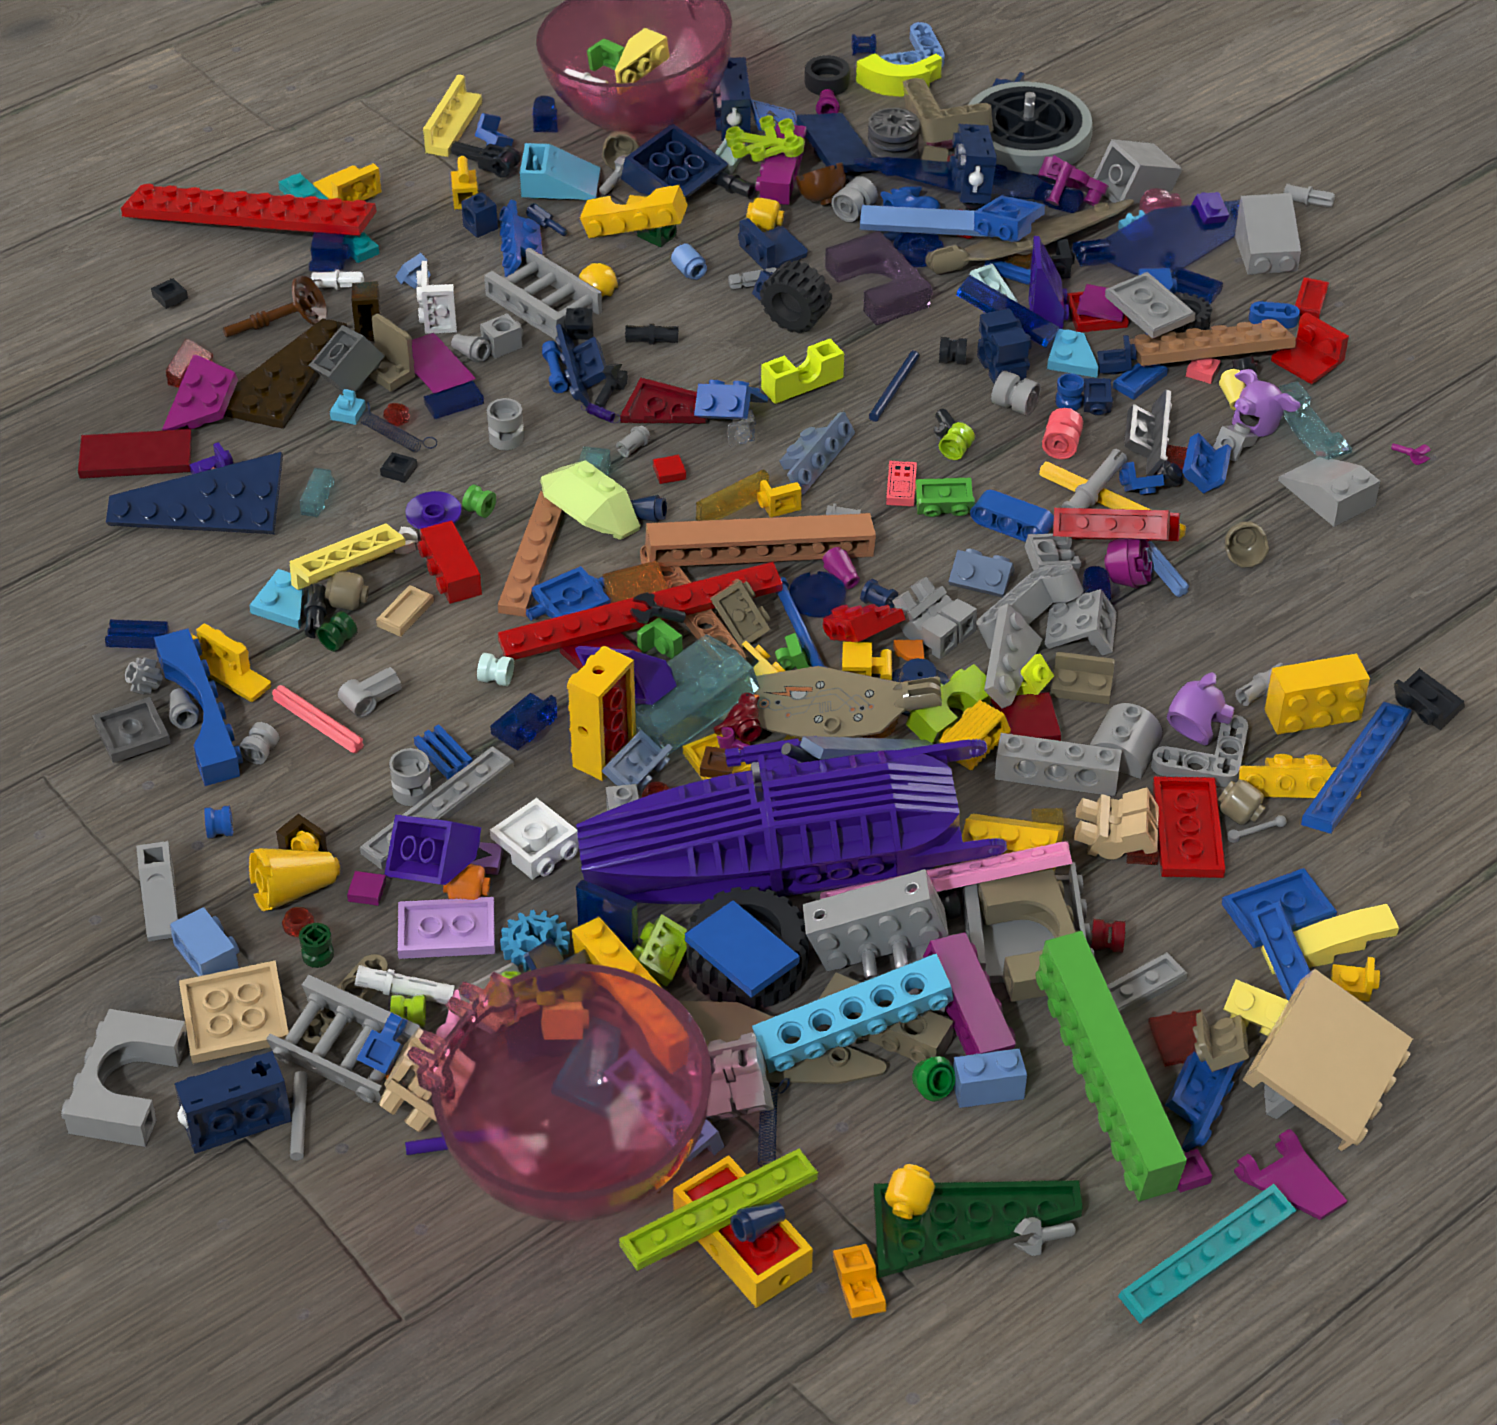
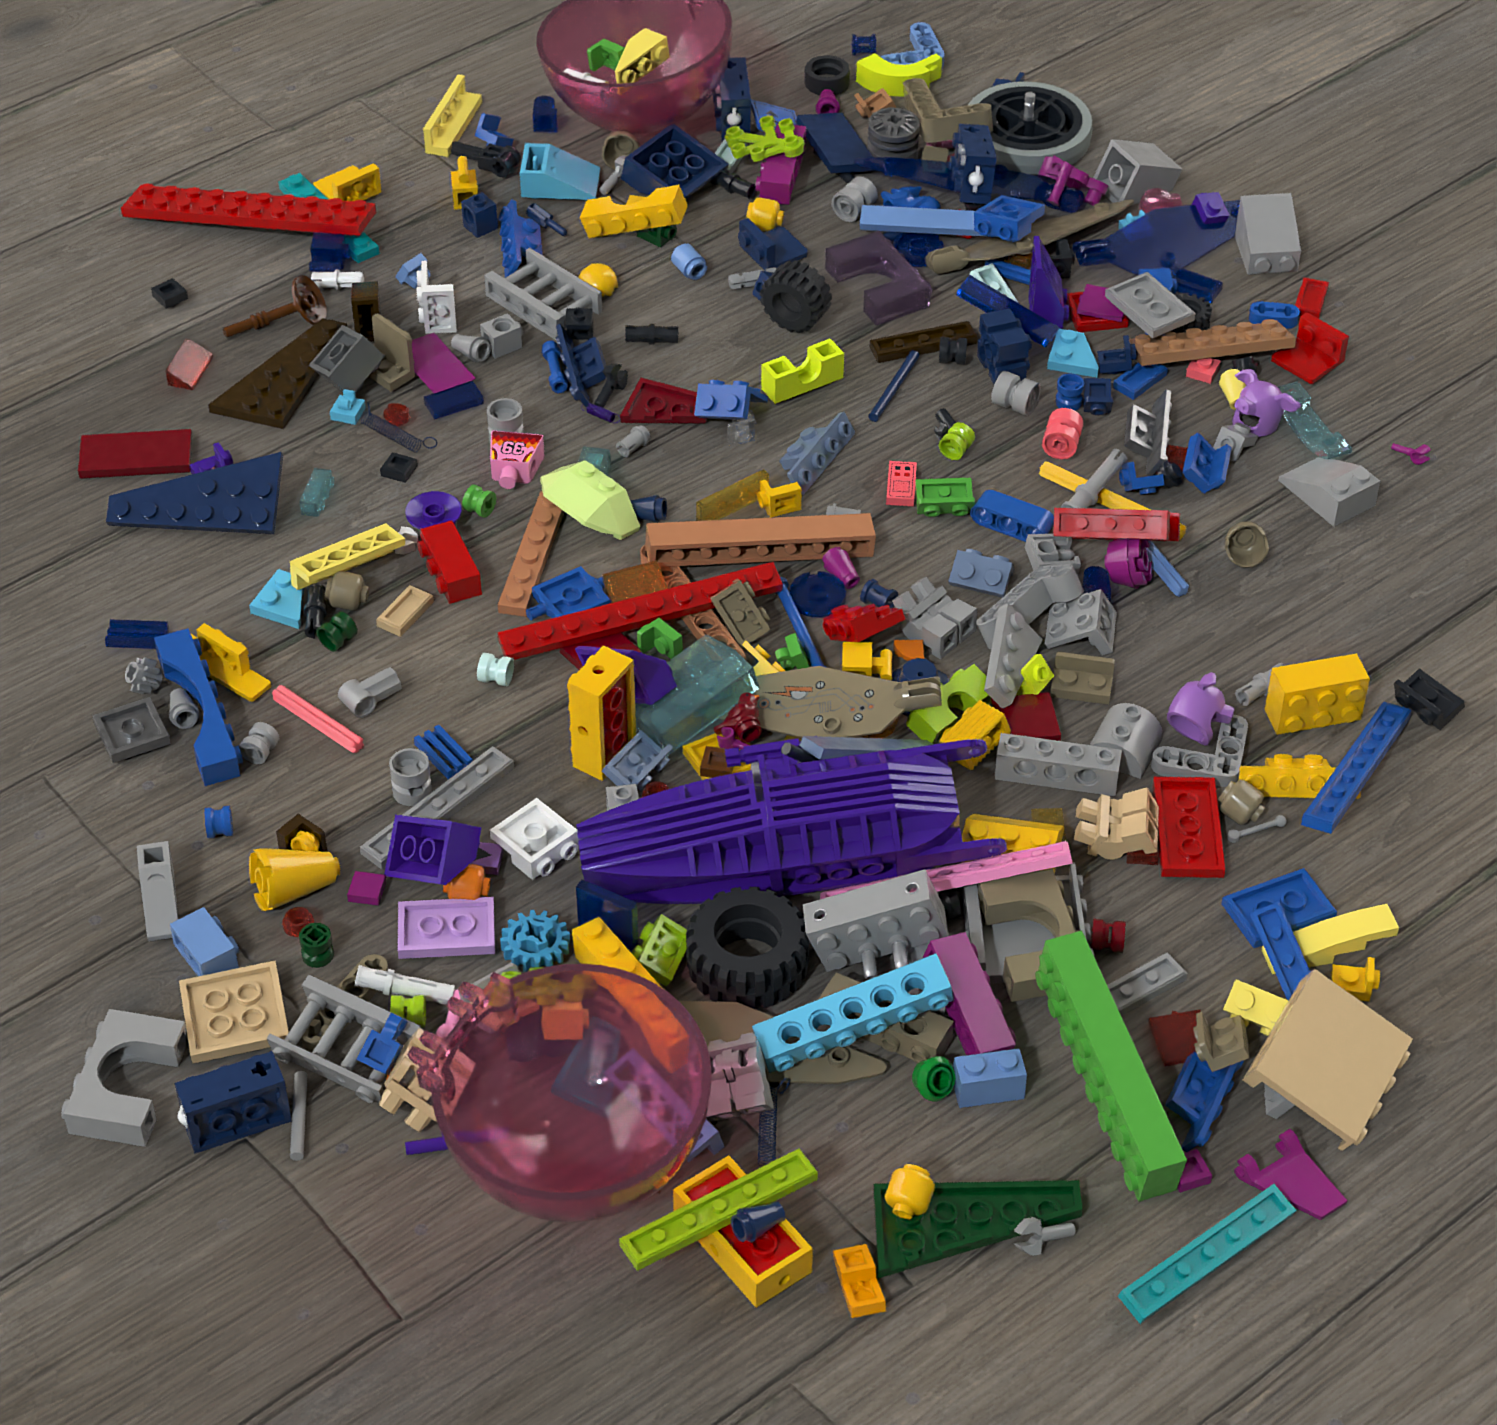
magenta wing [162,355,238,430] -> none
clear blue bracket [490,693,558,751] -> none
panel [523,938,591,987] -> none
black bar [630,592,686,624] -> none
red tile [653,455,686,484] -> none
blue tile [685,900,800,998] -> none
reddish brown cylinder [795,162,846,205] -> none
light grey axle [1284,184,1335,208] -> none
none -> bright pink torso [490,430,544,489]
none -> medium nougat bracket [854,88,896,118]
none -> dark brown tile [869,321,978,363]

